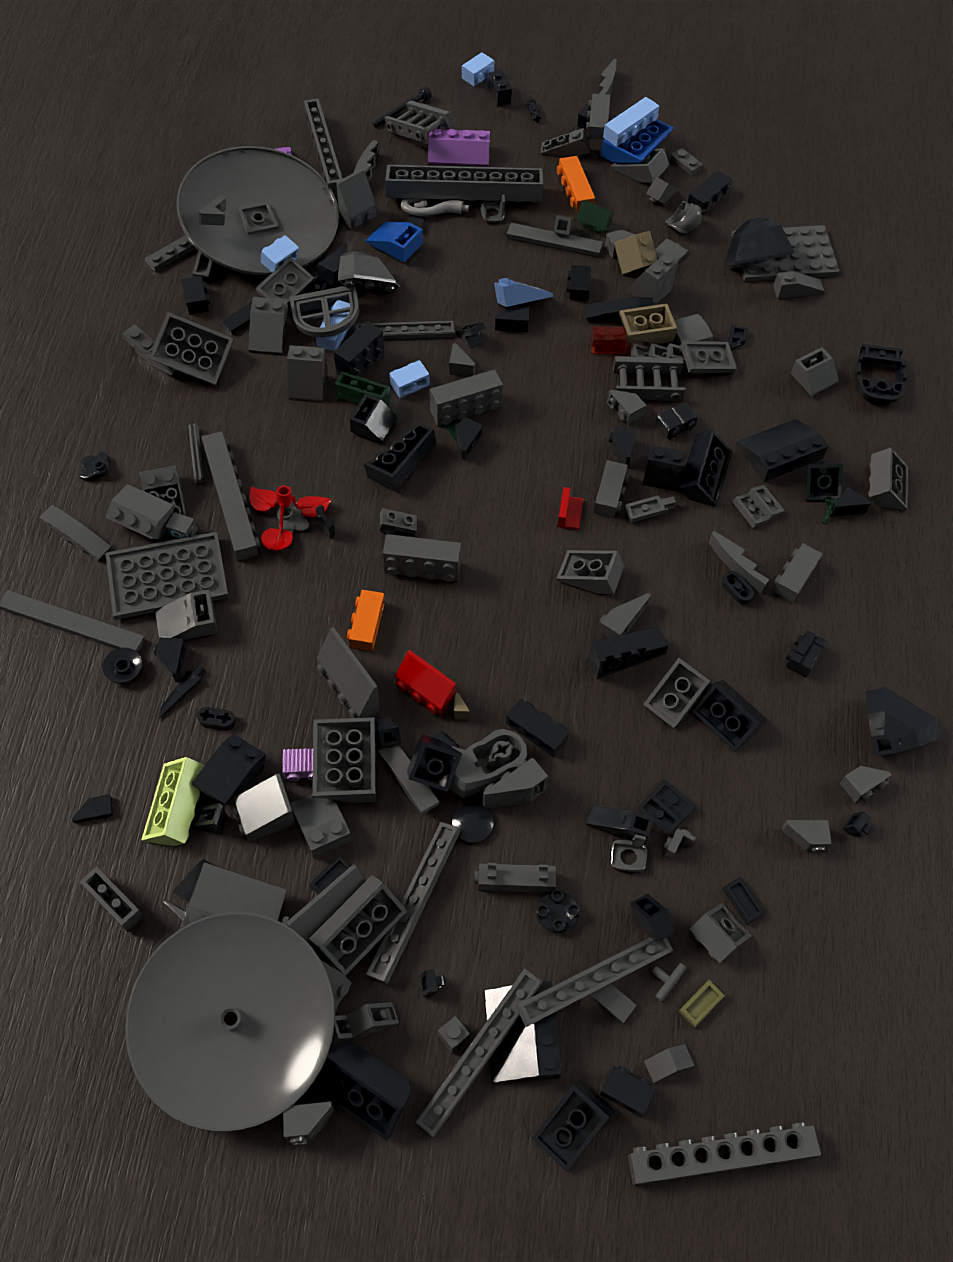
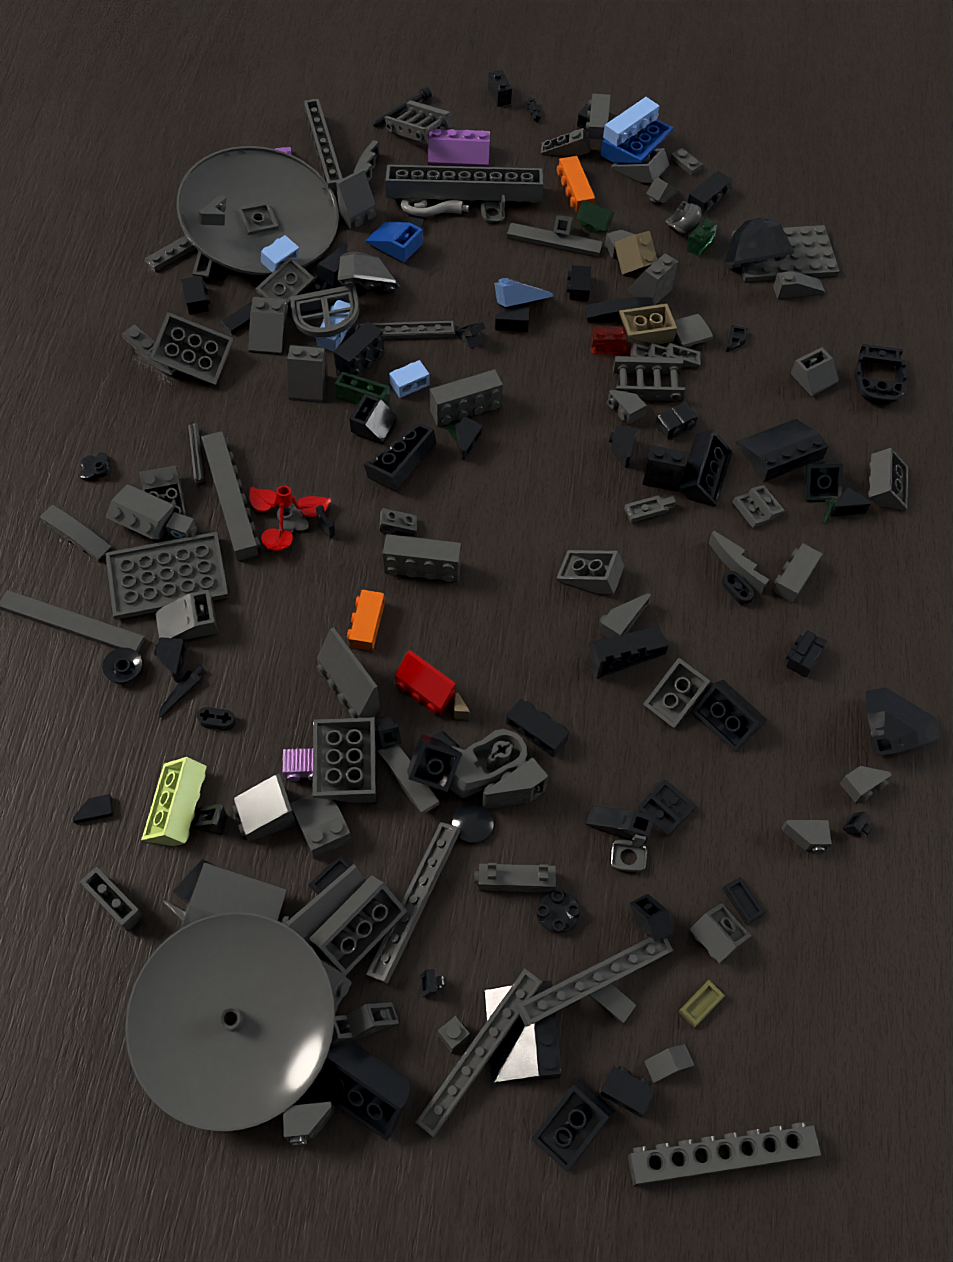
black slope [192,733,266,806] -> none
dark grey slope [449,343,476,377] -> none
light blue brick [462,52,494,86] -> none
red panel [557,487,583,530] -> none
dark grey brick [593,460,630,518] -> none
dark grey slope [598,59,617,95] -> none
dark grey piece [651,963,687,1002] -> none
dark grey piece [655,238,688,262] -> none
dark grey bracket [664,828,696,860] -> none
dark grey plate [680,341,737,373] -> none
none -> clear green brick [686,218,718,256]

